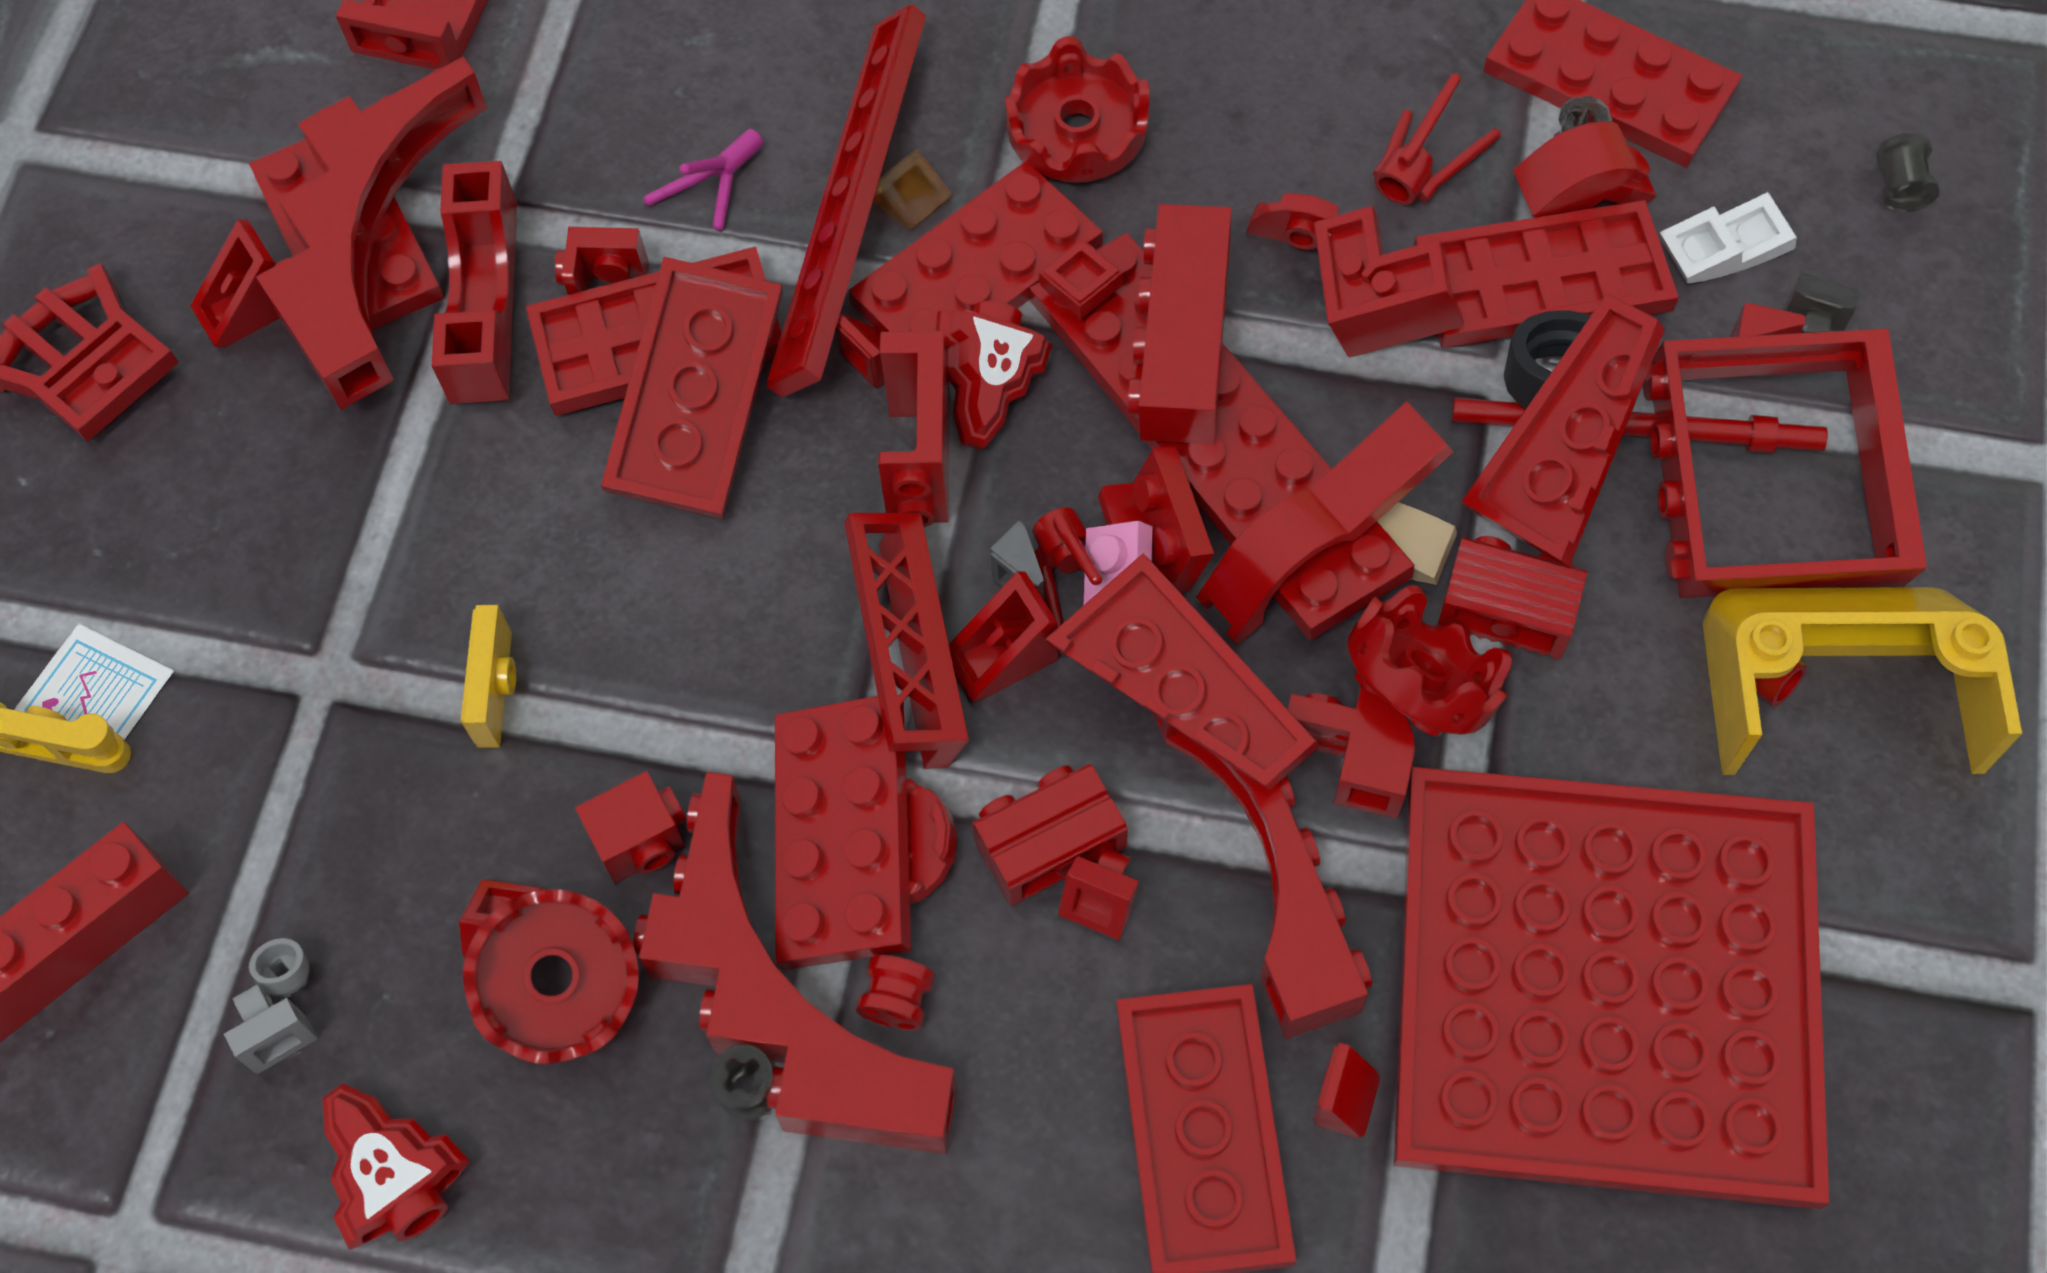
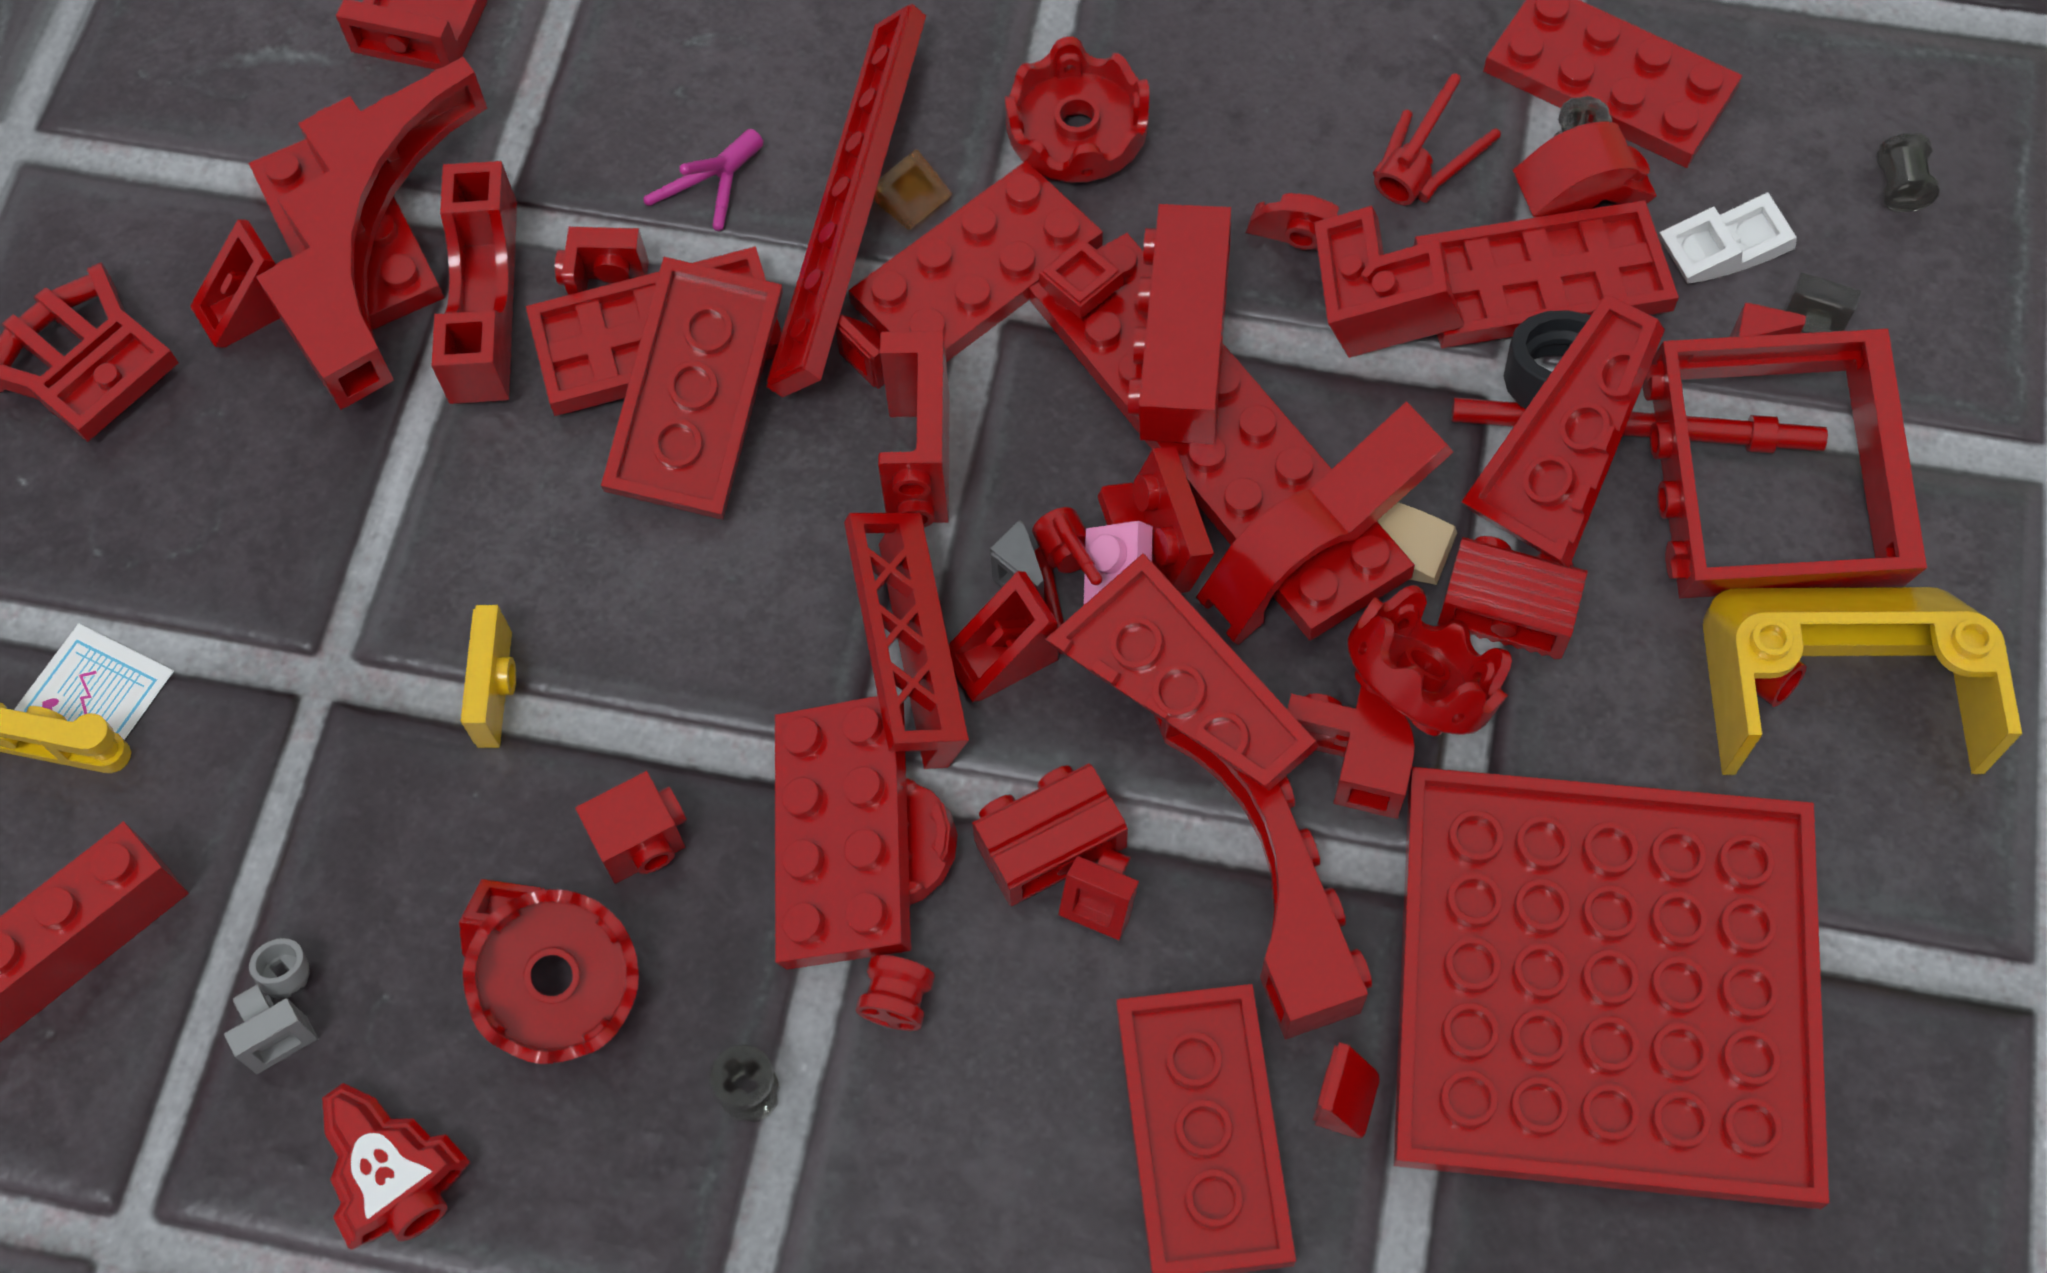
red arch [633,772,957,1154] -> none
red rock [936,301,1052,450] -> none

